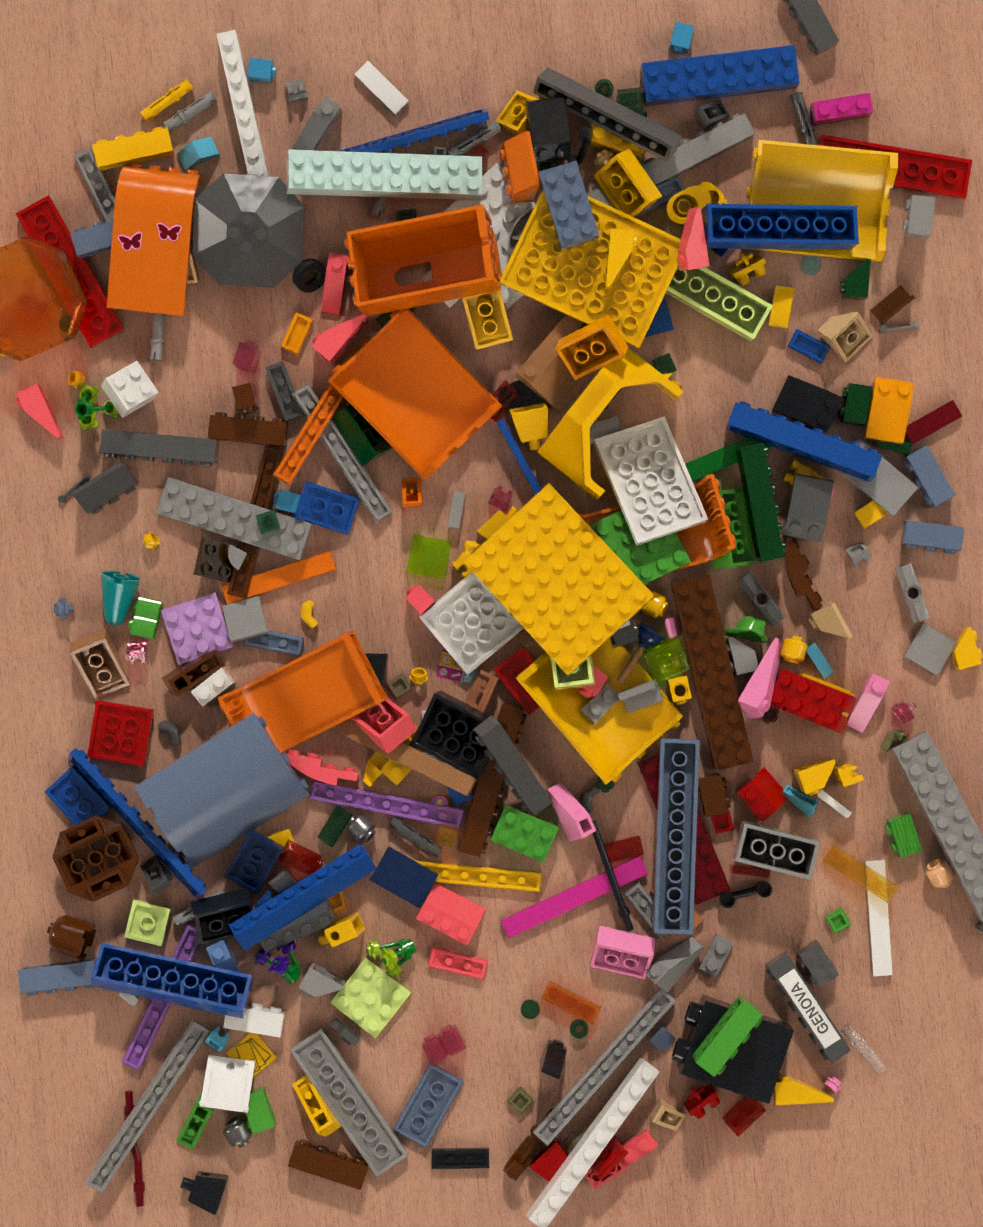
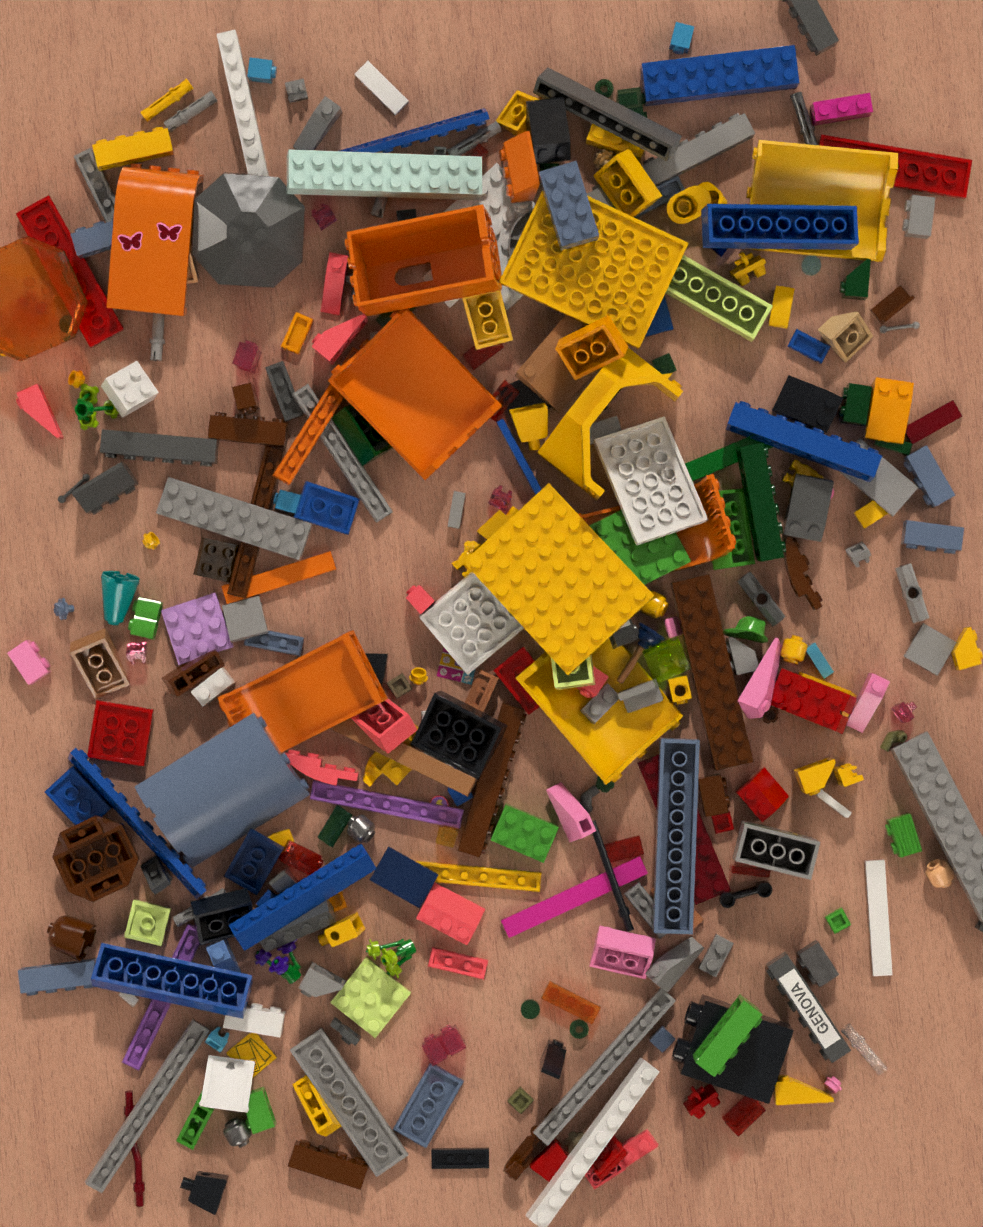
dark grey arm [158,720,182,745] -> none
medium azure slope [177,137,220,171] -> none
light grey tile [227,544,247,570] -> none
clear green plate [256,509,281,534] -> none
black tyre [292,258,326,293] -> none
yellow arm [301,600,319,629] -> none
dark grey pin [389,816,443,858] -> none
orange slope [402,477,423,509] -> none
clear neon green tile [406,534,451,579] -> none
dark grey brick [473,715,553,816] -> none
black bar [567,124,593,167] -> none
yellow slope [605,228,637,290] -> none
tan slope [651,1099,686,1131] -> none
coral slope [677,207,710,270] -> none
dark grey slope [695,99,730,131] -> none
medium azure piece [782,785,819,818] -> none
tan slope [808,603,853,639] -> none
clear yellow tile [823,844,899,903] -> none
none -> bright pink brick [7,640,51,685]
none -> clear pink tile [312,204,337,231]
none -> clear red tile [462,344,504,371]

